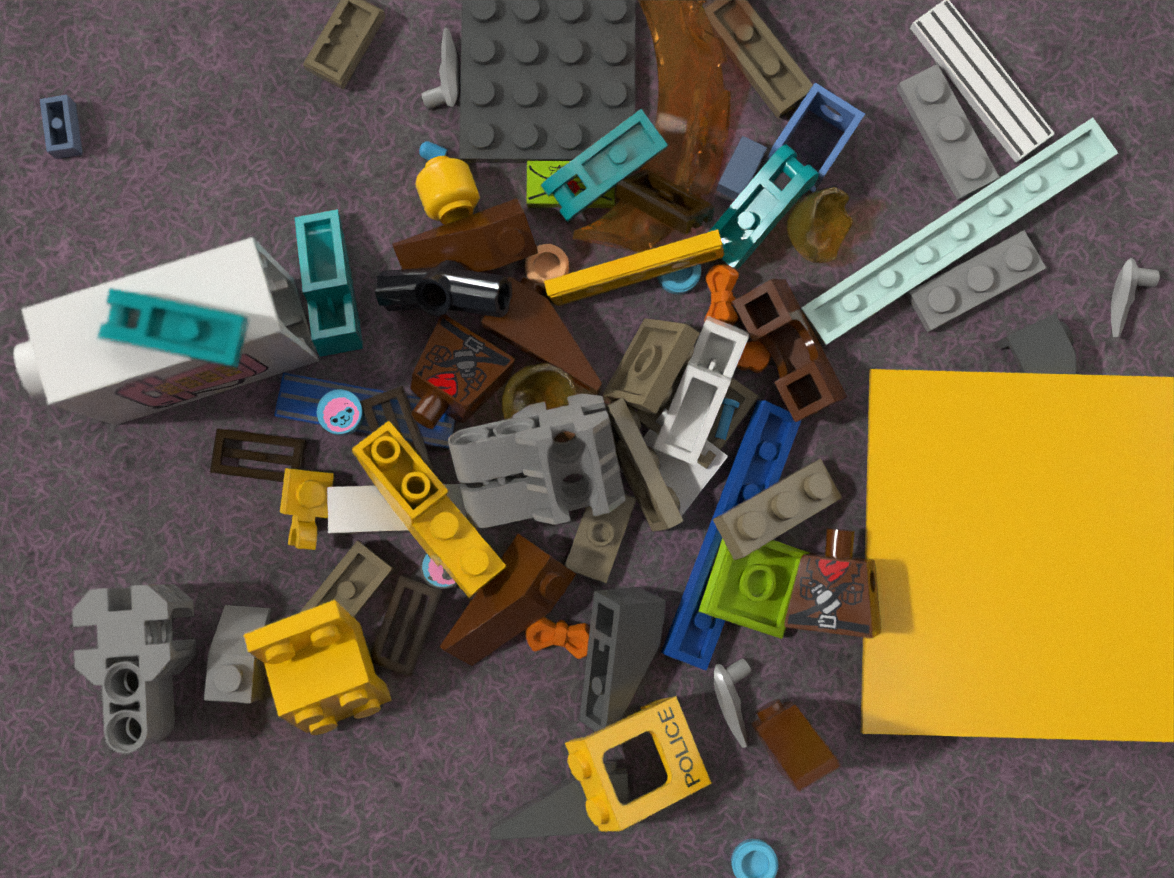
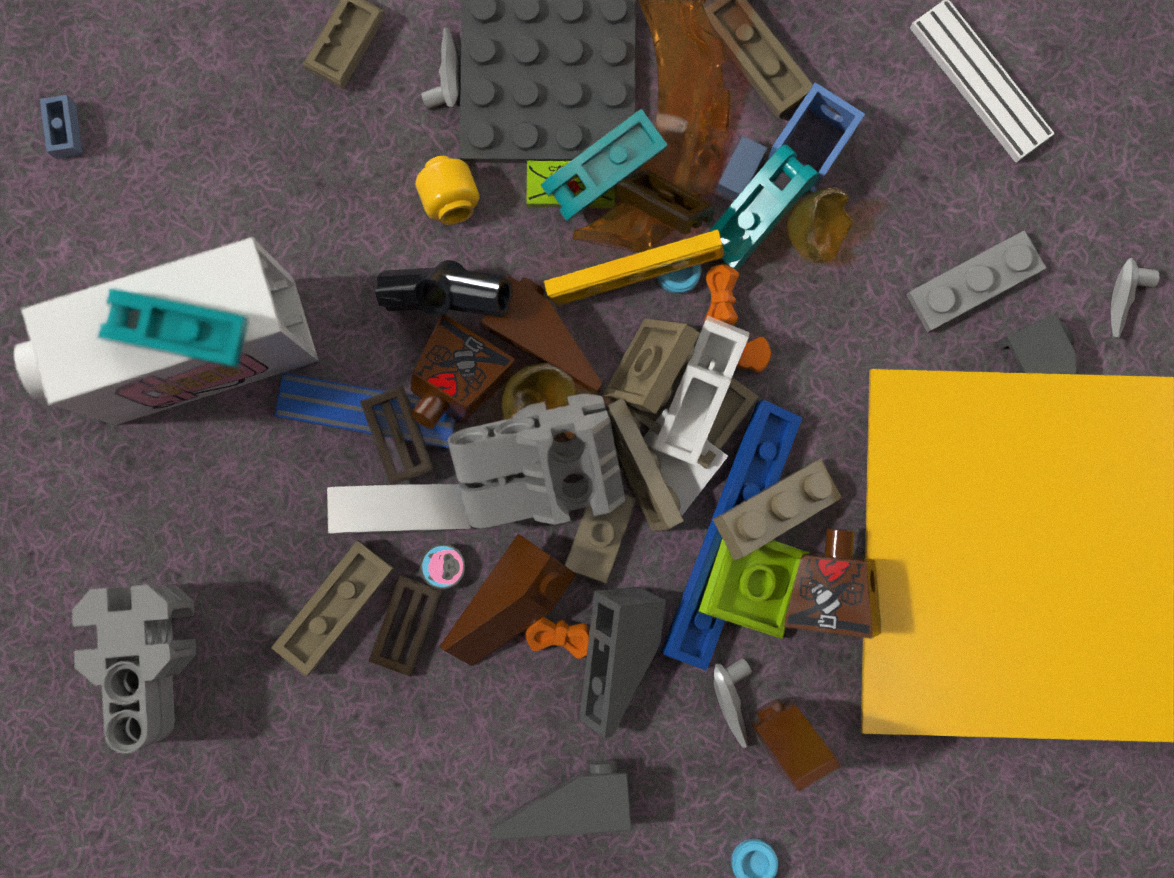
light grey slope [204,605,271,703] -> none
dark brown tile [210,428,307,483] -> none
yellow bracket [244,600,392,735] -> none
yellow plate [280,468,334,550] -> none
teal slope [294,209,364,357] -> none
tile [317,389,364,436] -> none
yellow slope [352,421,506,598] -> none
reddish brown slope [392,198,538,272] -> none
dark azure piece [419,141,448,160] -> none
light nougat tile [525,244,569,290] -> none
yellow window [565,696,712,832] -> none
dark azure piece [715,398,740,440] -> none
reddish brown arch [732,279,847,422] -> none
light aqua plate [801,118,1118,348] -> none
light grey plate [896,64,1000,201] -> none

